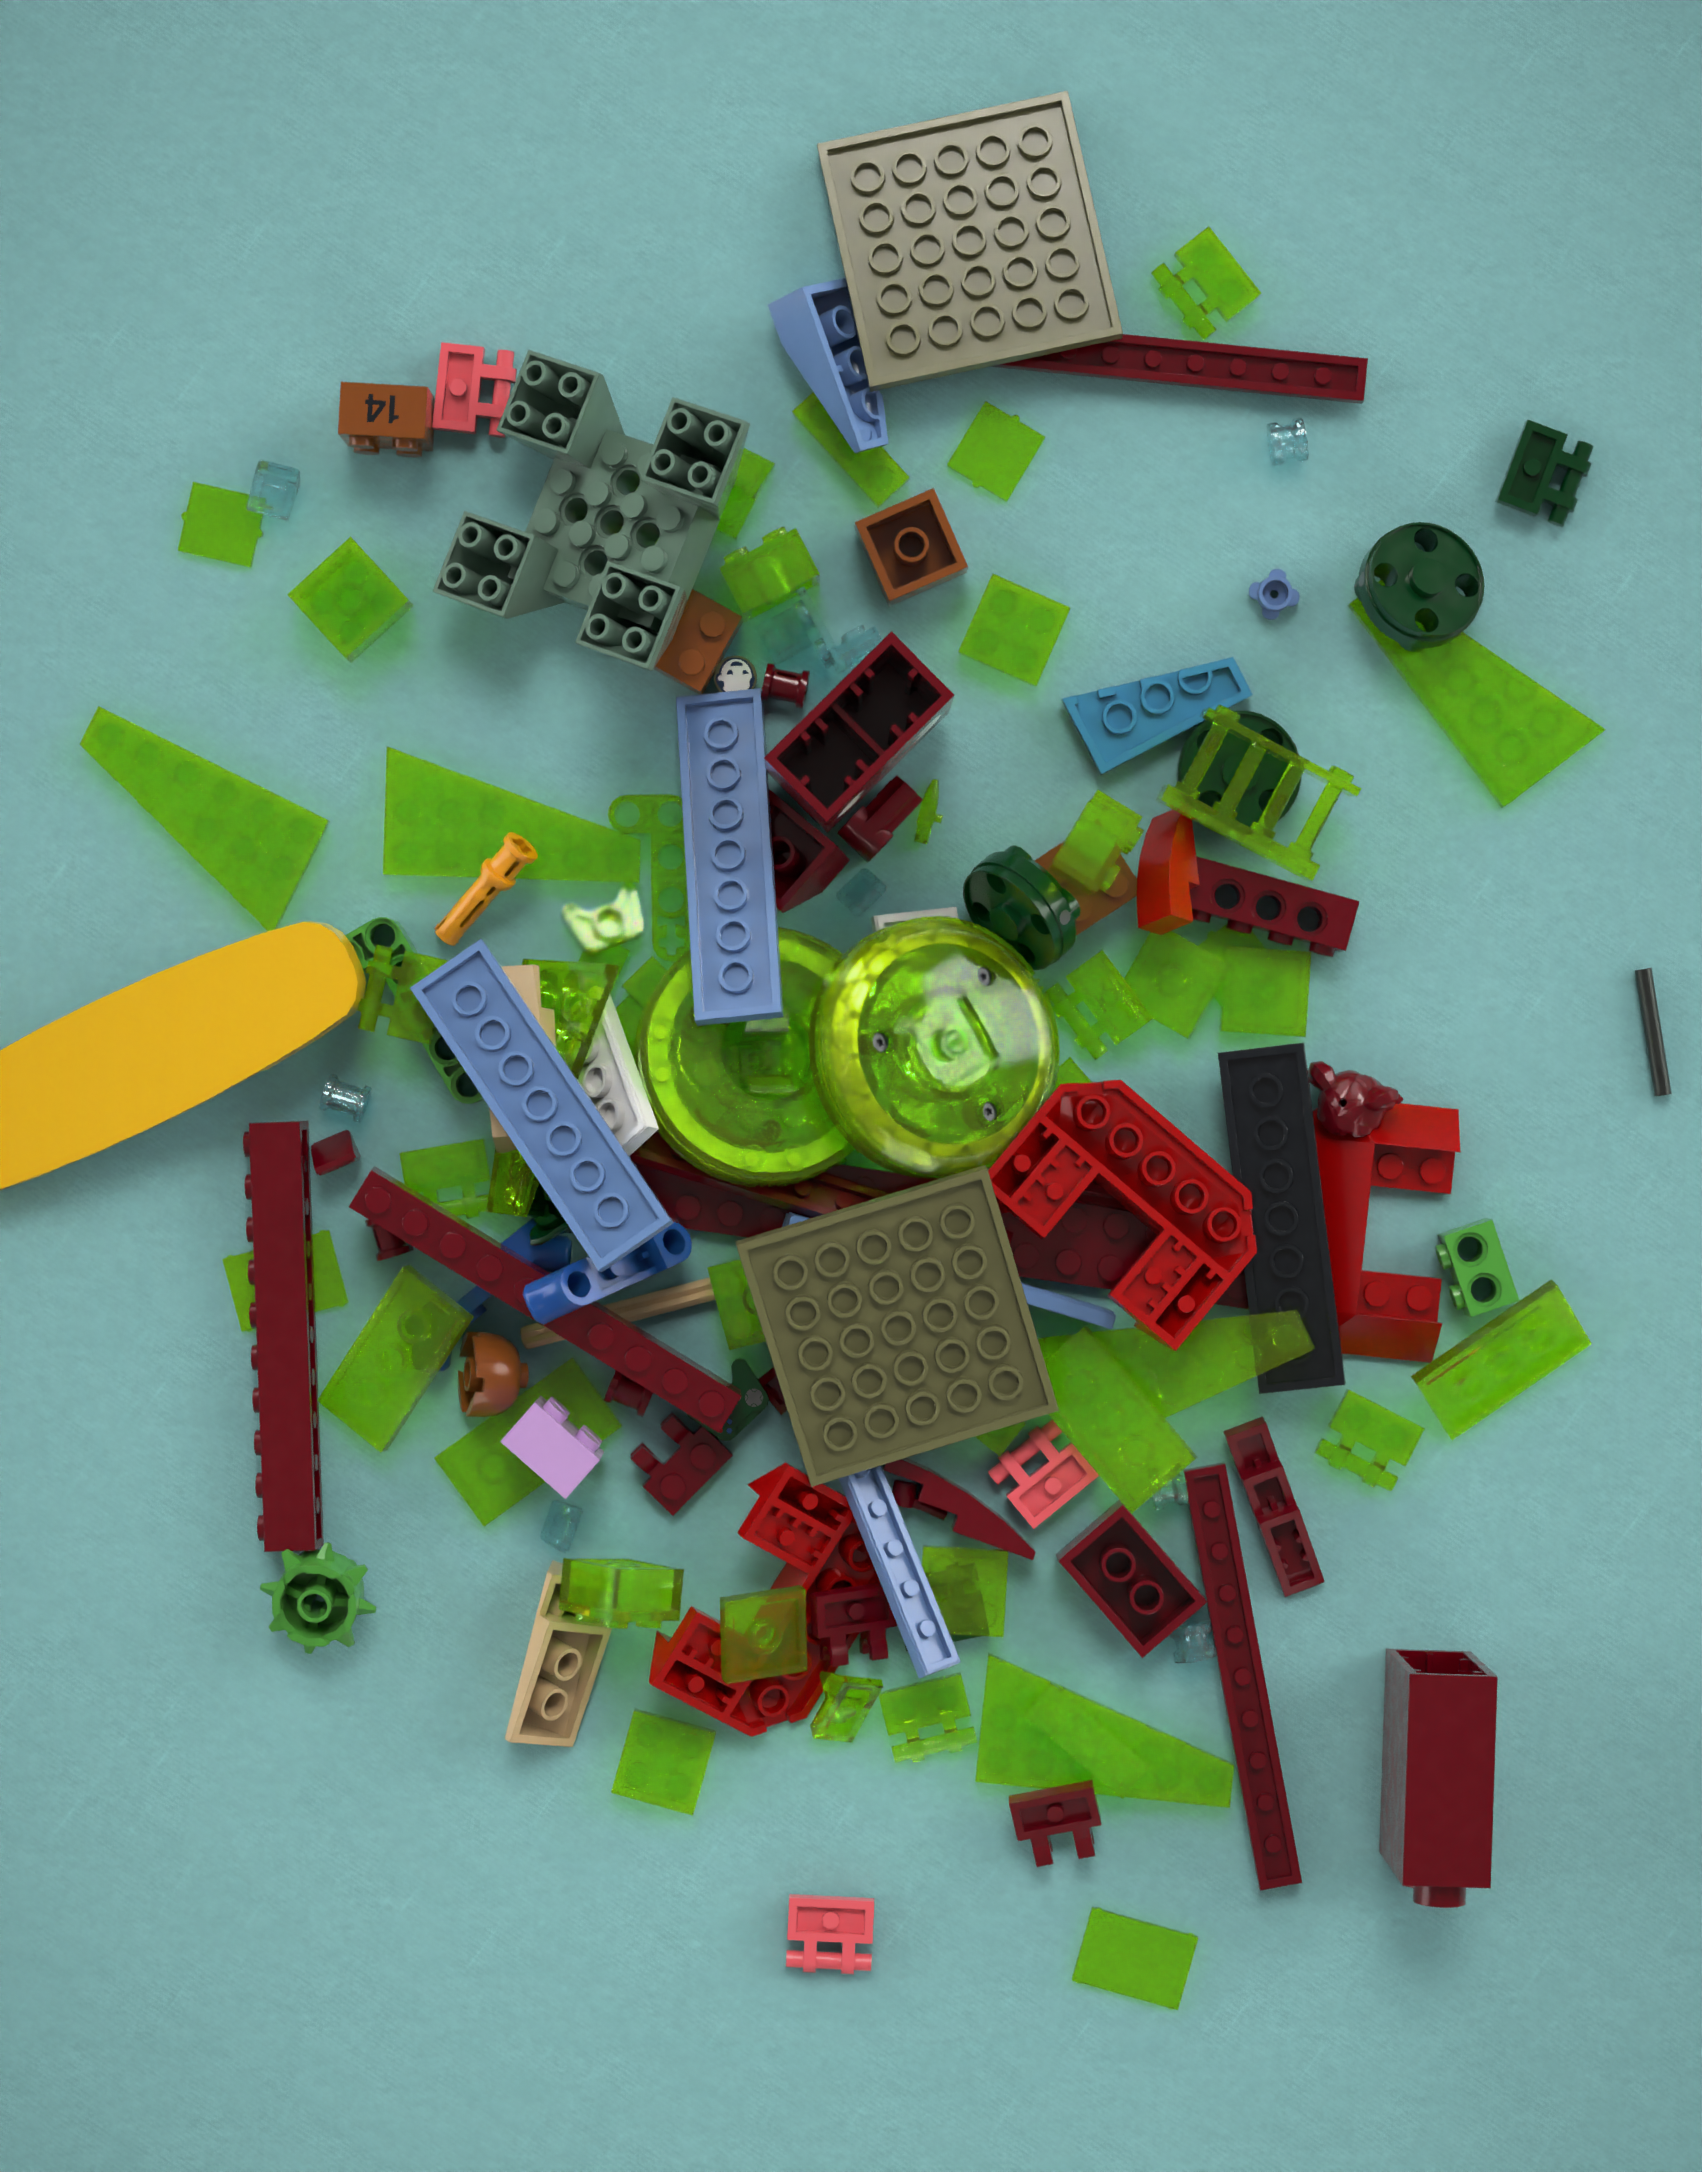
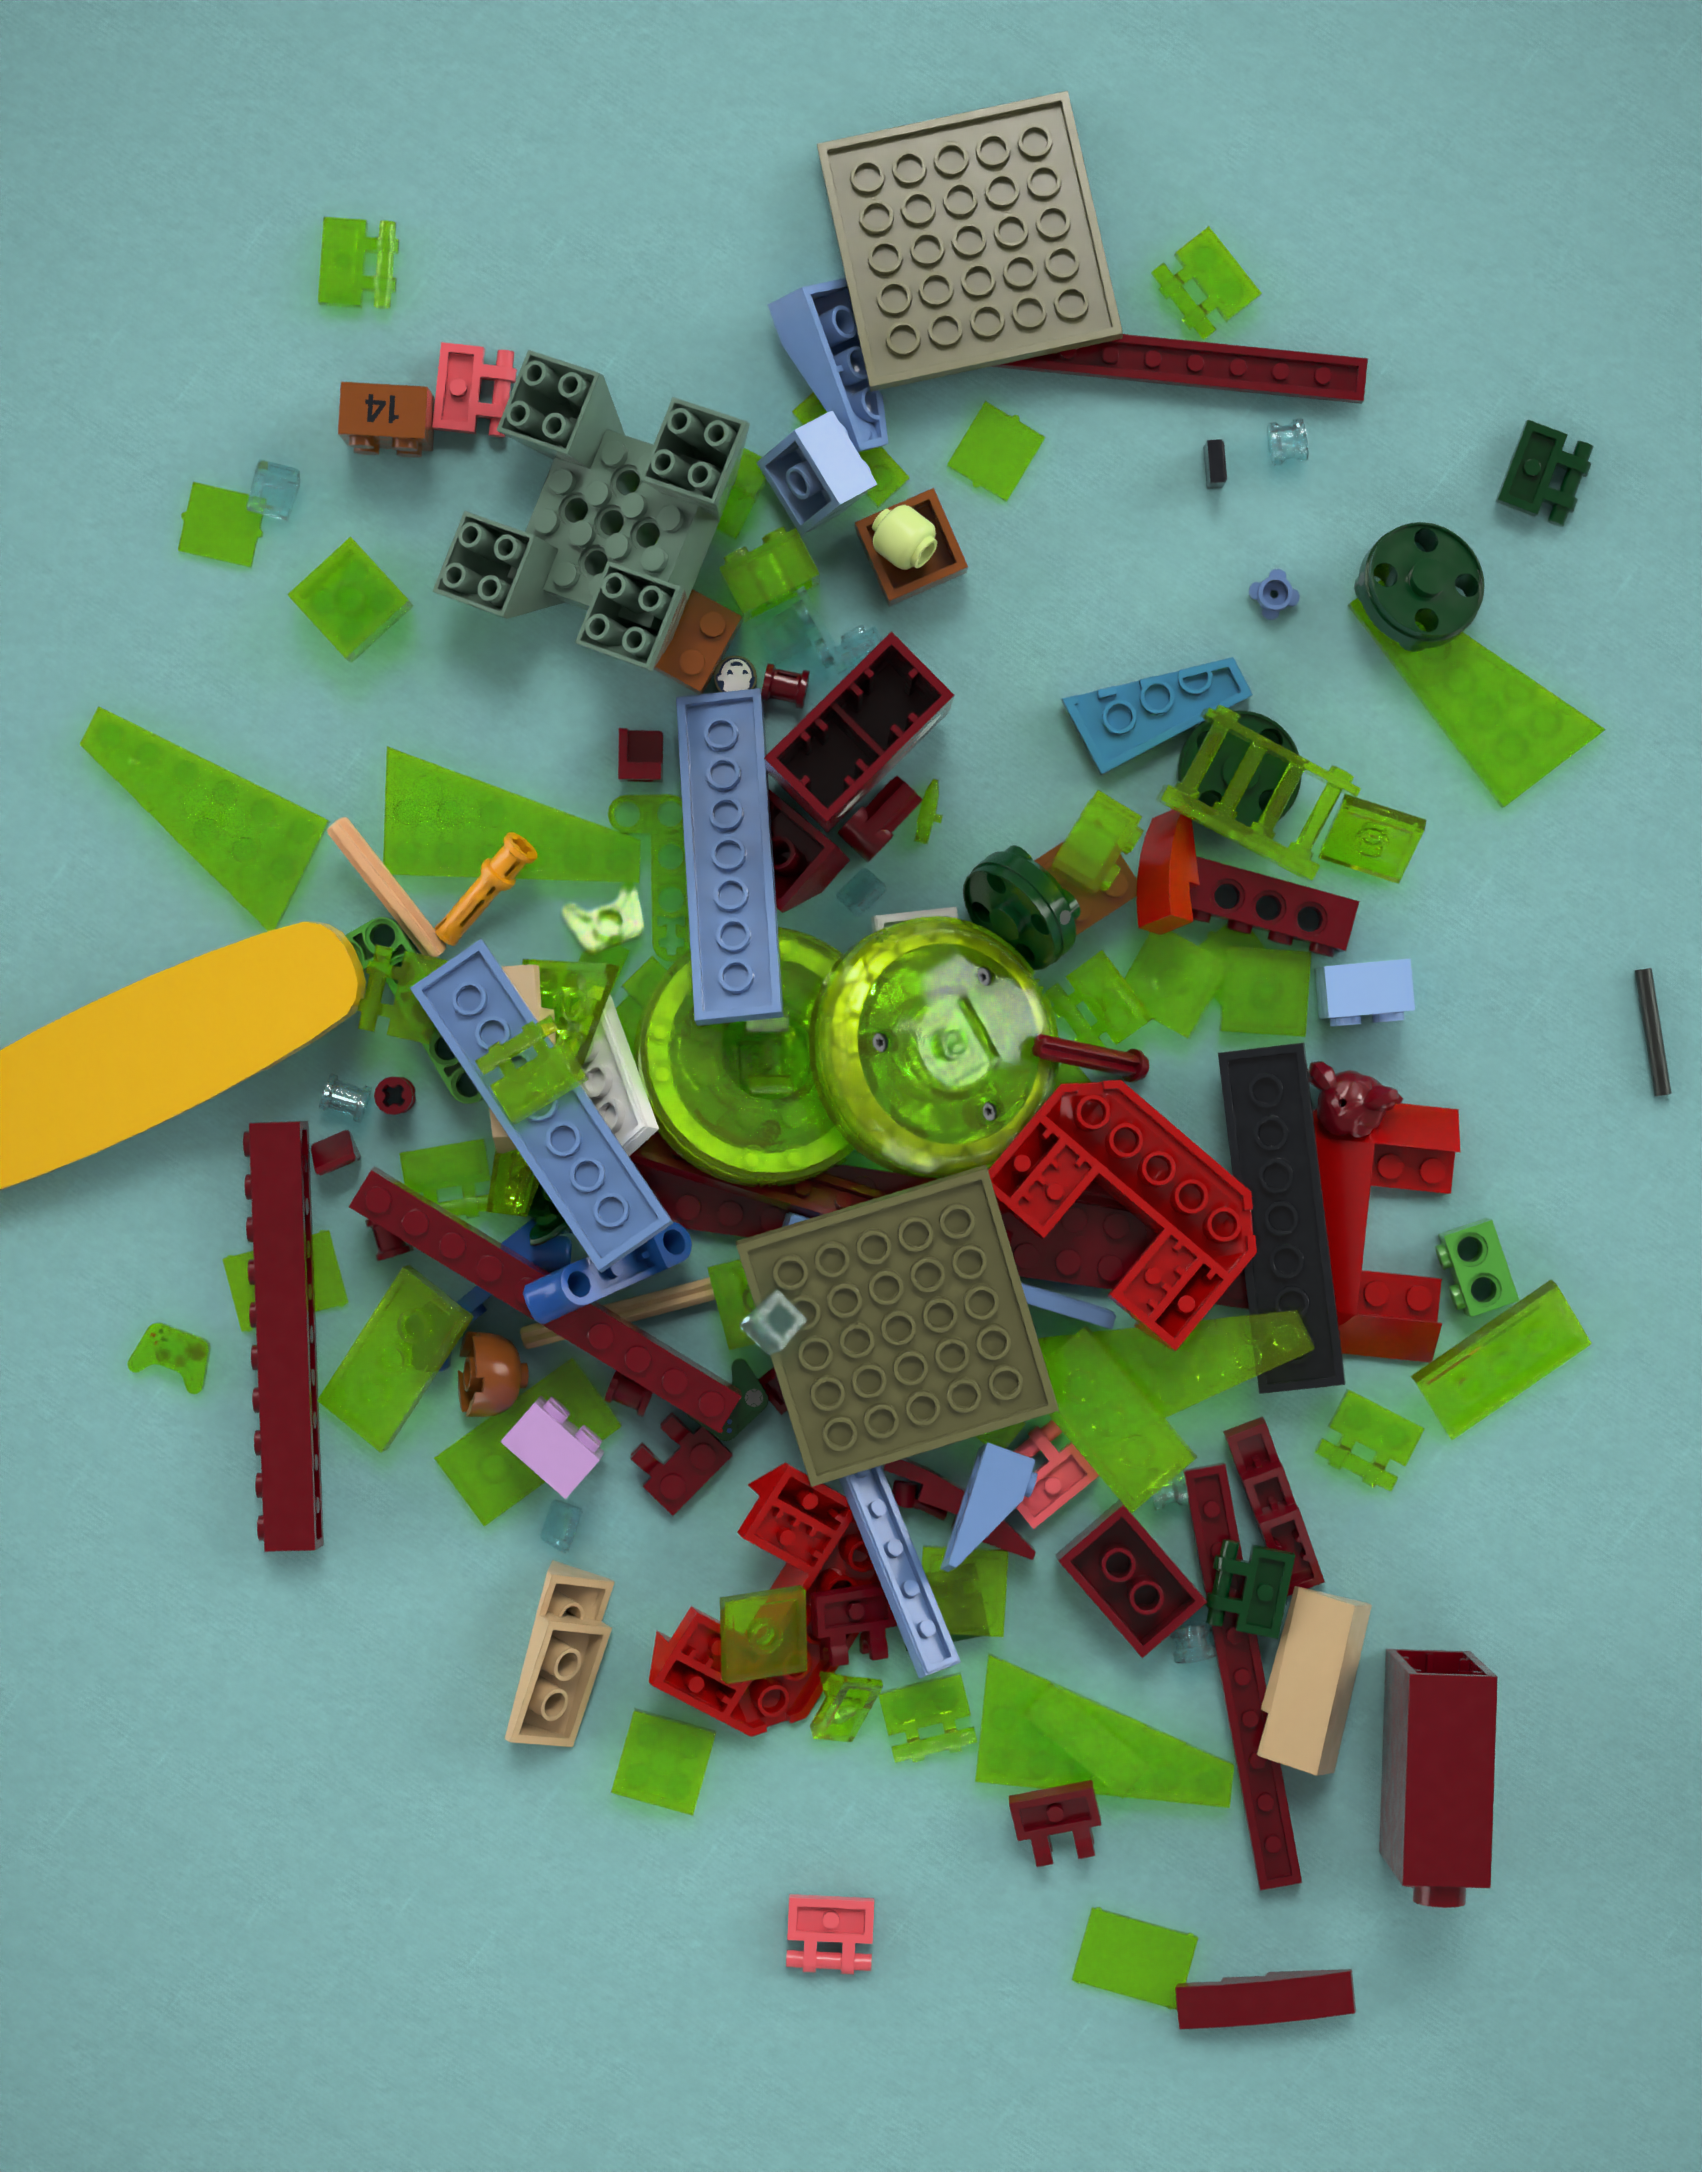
bright green brick [260,1542,376,1654] -> none
clear neon green brick [559,1558,684,1629] -> none
clear neon green plate [958,573,1071,688] -> none
none -> clear neon green piece [127,1322,211,1394]
none -> clear neon green plate [318,217,400,309]
none -> light nougat axle [327,817,447,960]
none -> dark red bush [374,1076,416,1115]
none -> clear neon green plate [475,1015,589,1125]
none -> dark red panel [618,728,663,782]
none -> clear light blue slope [740,1290,807,1354]
none -> light blue brick [756,411,877,536]
none -> yellowish green head [872,505,938,570]
none -> medium blue slope [940,1442,1038,1572]
none -> dark red axle [1031,1034,1149,1083]
none -> dark red slope [1175,1969,1356,2029]
none -> black tile [1203,439,1227,489]
none -> dark green plate [1205,1539,1296,1639]
none -> tan slope [1257,1586,1372,1776]
none -> light blue brick [1314,959,1415,1026]
none -> clear neon green plate [1318,794,1427,884]

